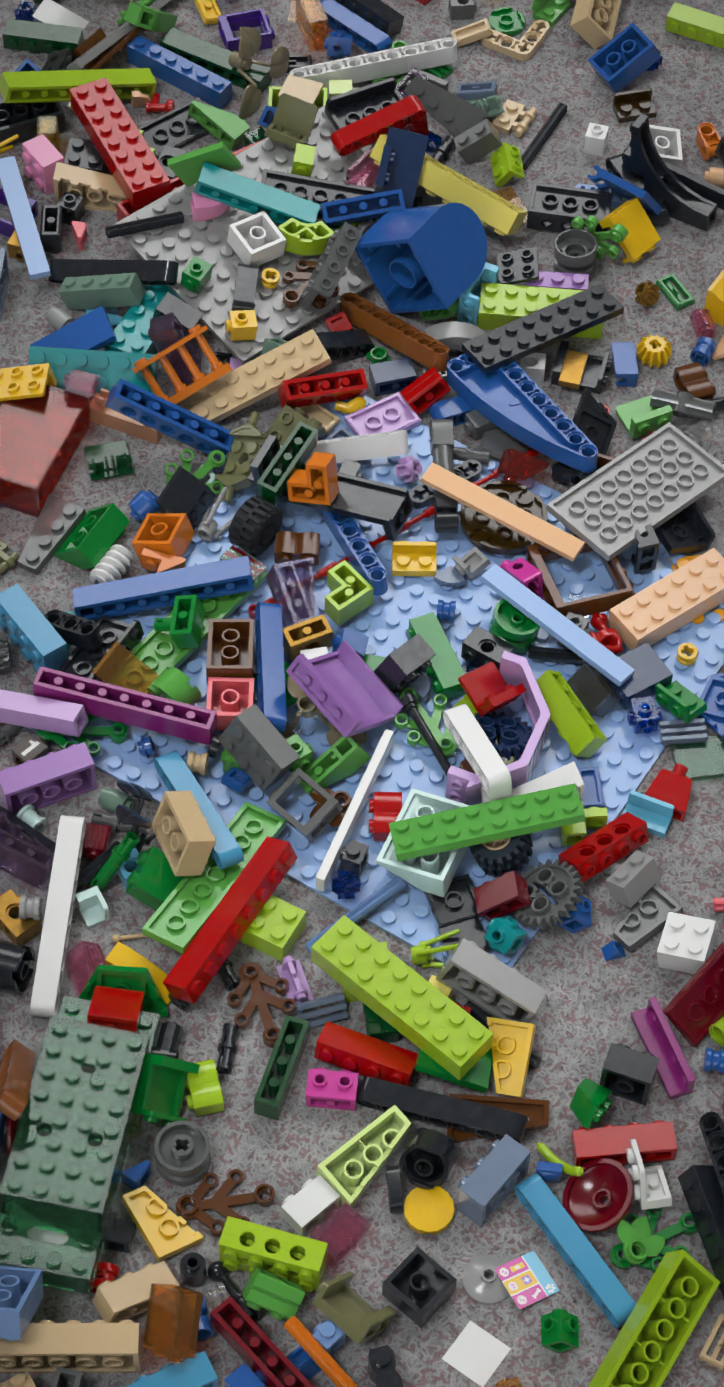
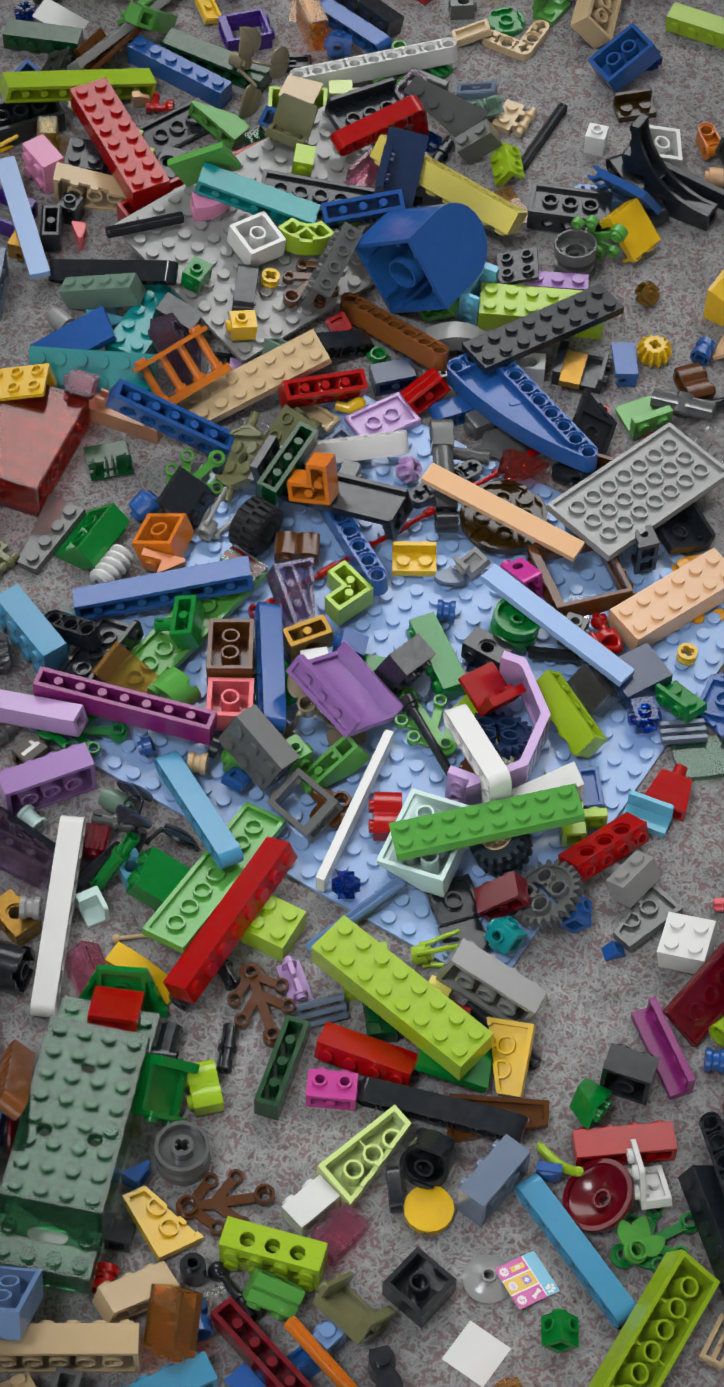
tan brick [151,791,216,876] -> none
black brick [337,839,369,879] -> none
green tile [655,273,695,311] -> none
clear pink brick [690,308,716,338] -> none

